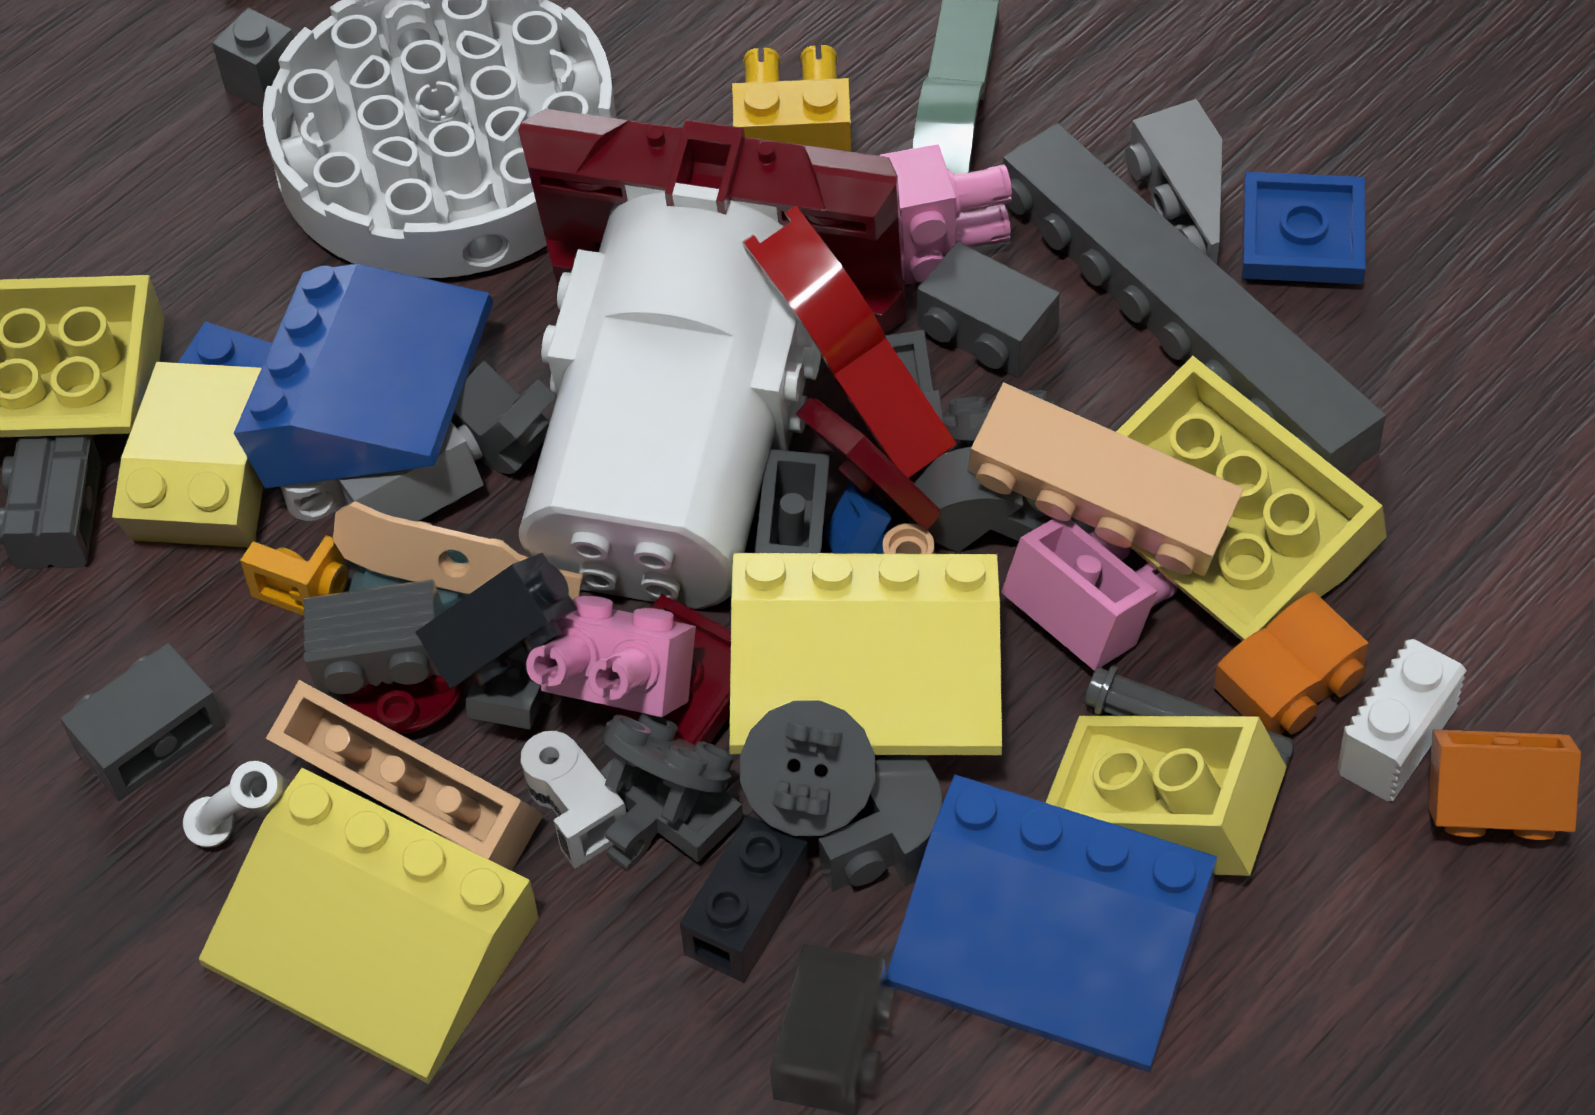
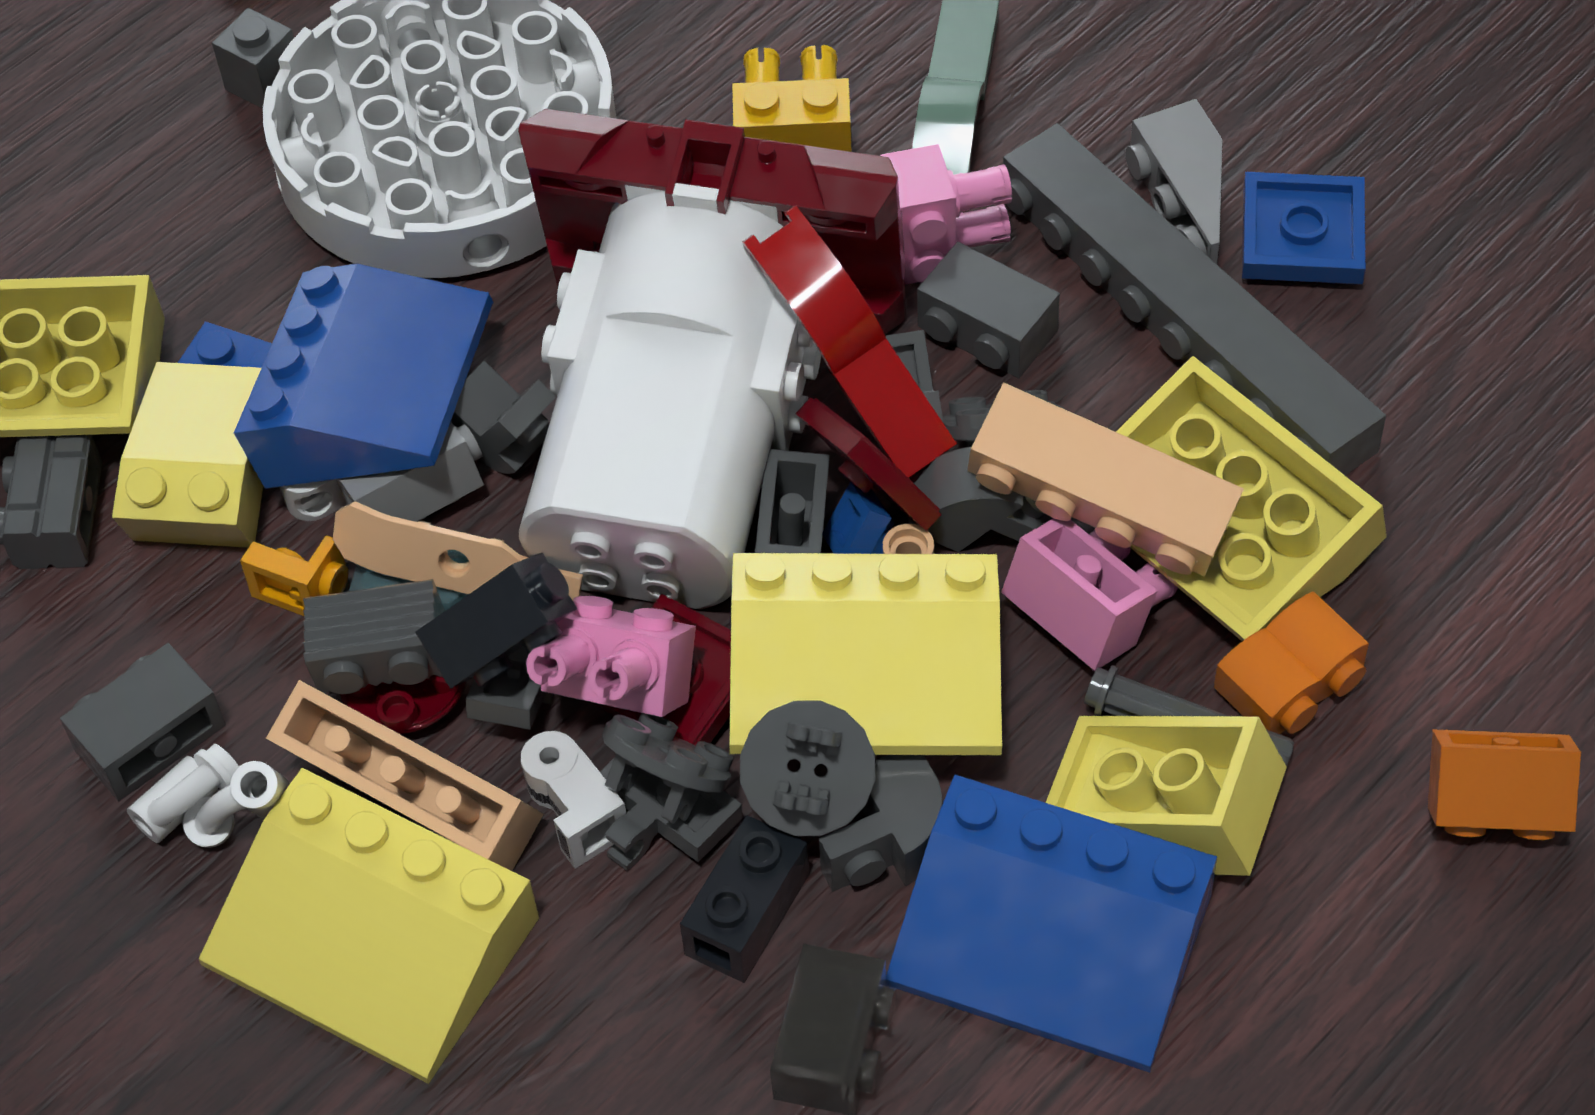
white brick [1337,639,1467,801] -> none
none -> white plant [127,744,239,843]

